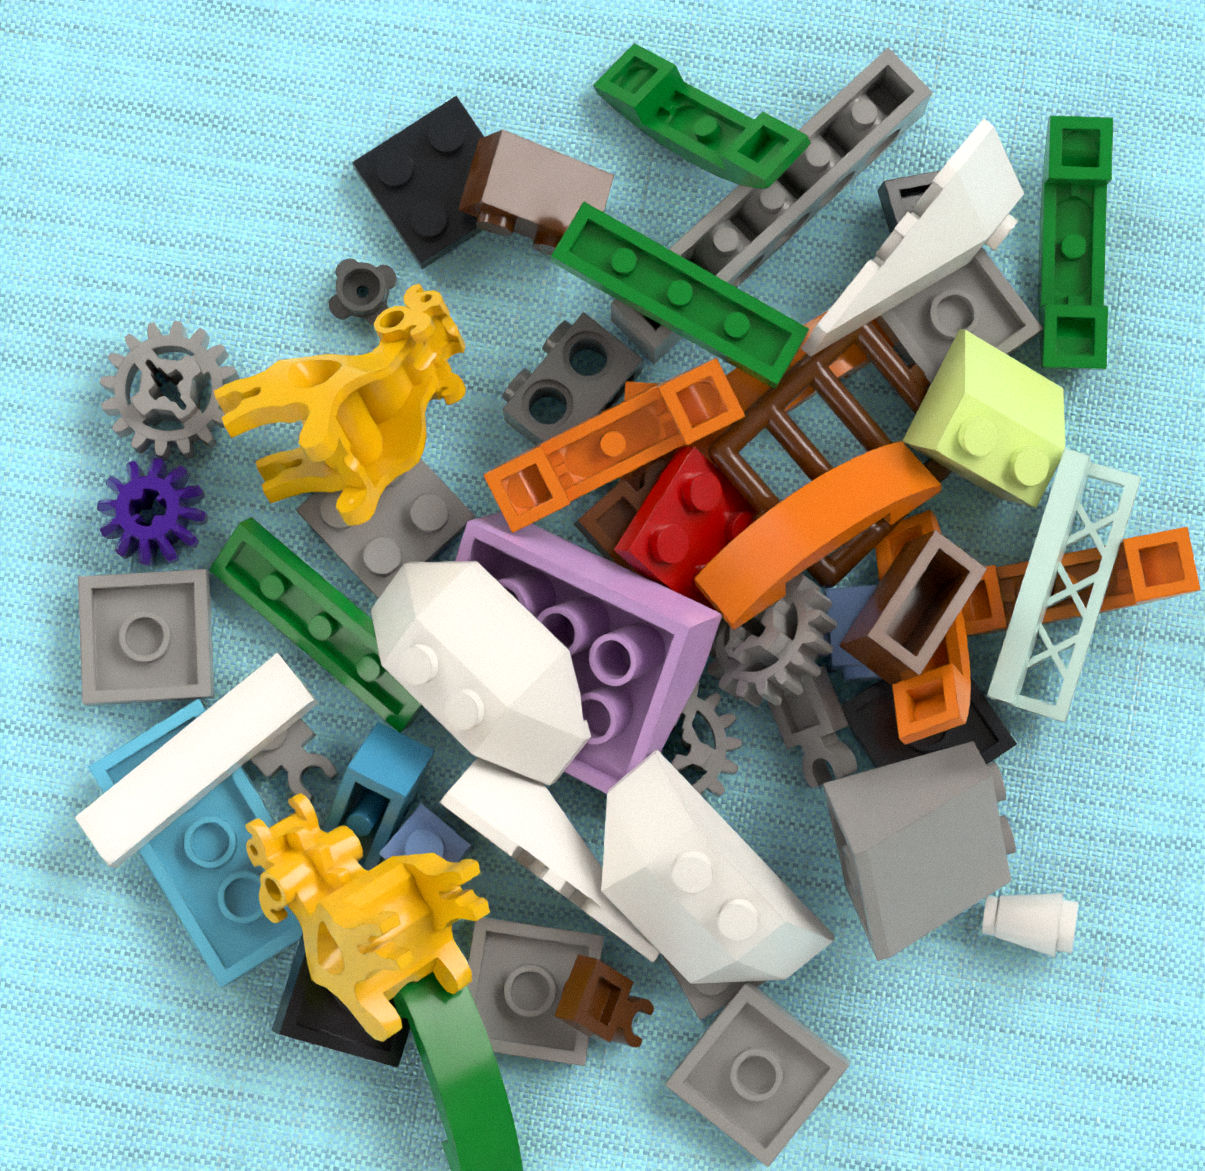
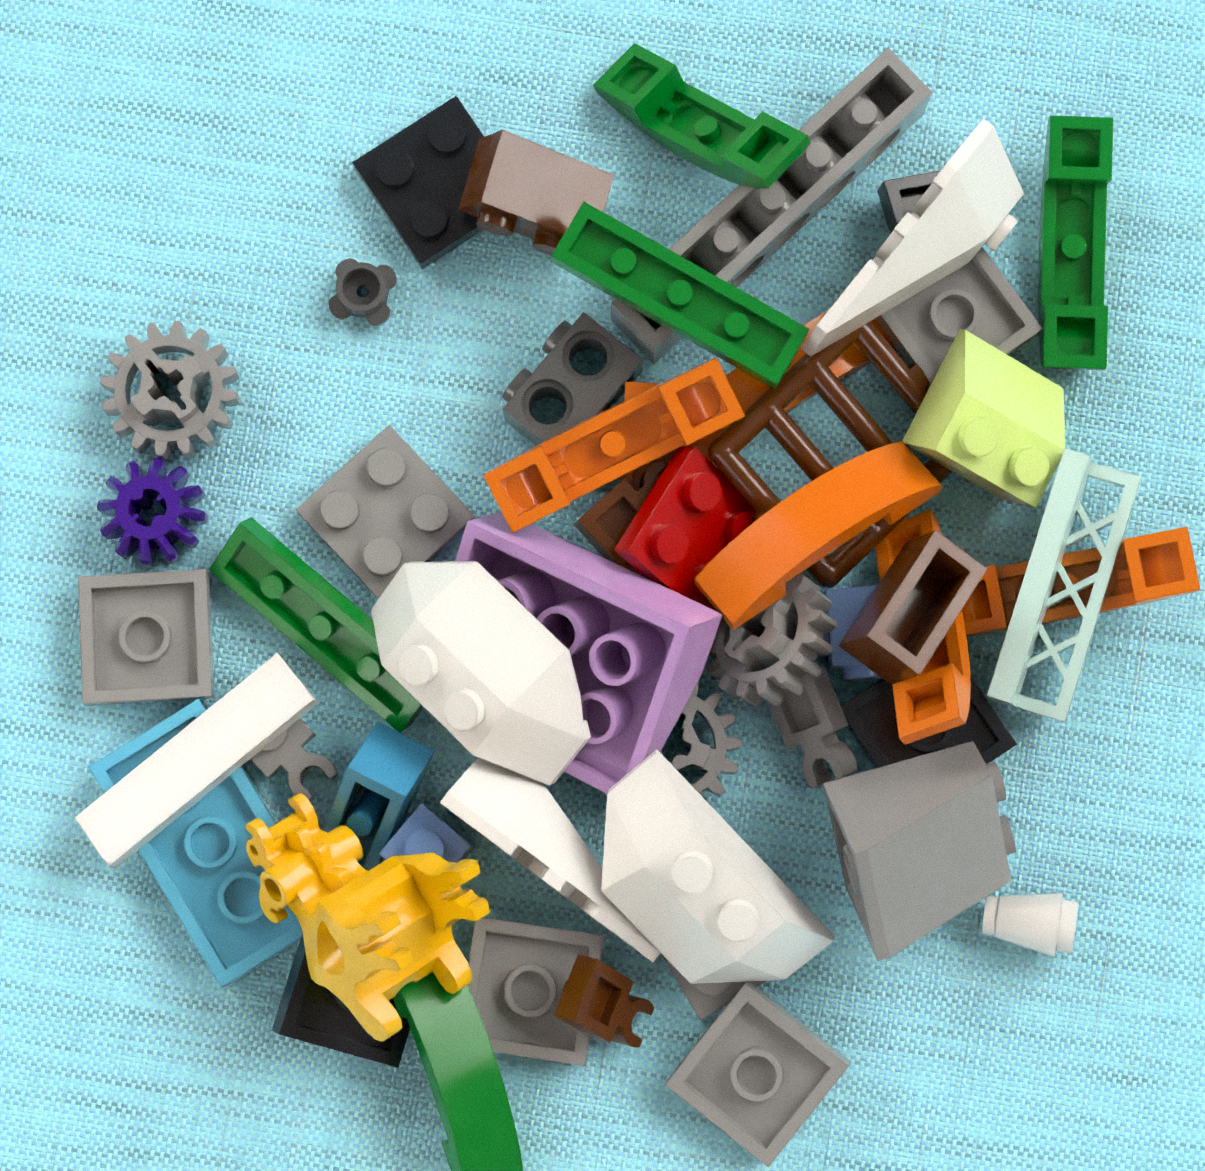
yellow animal [214,284,466,526] -> none

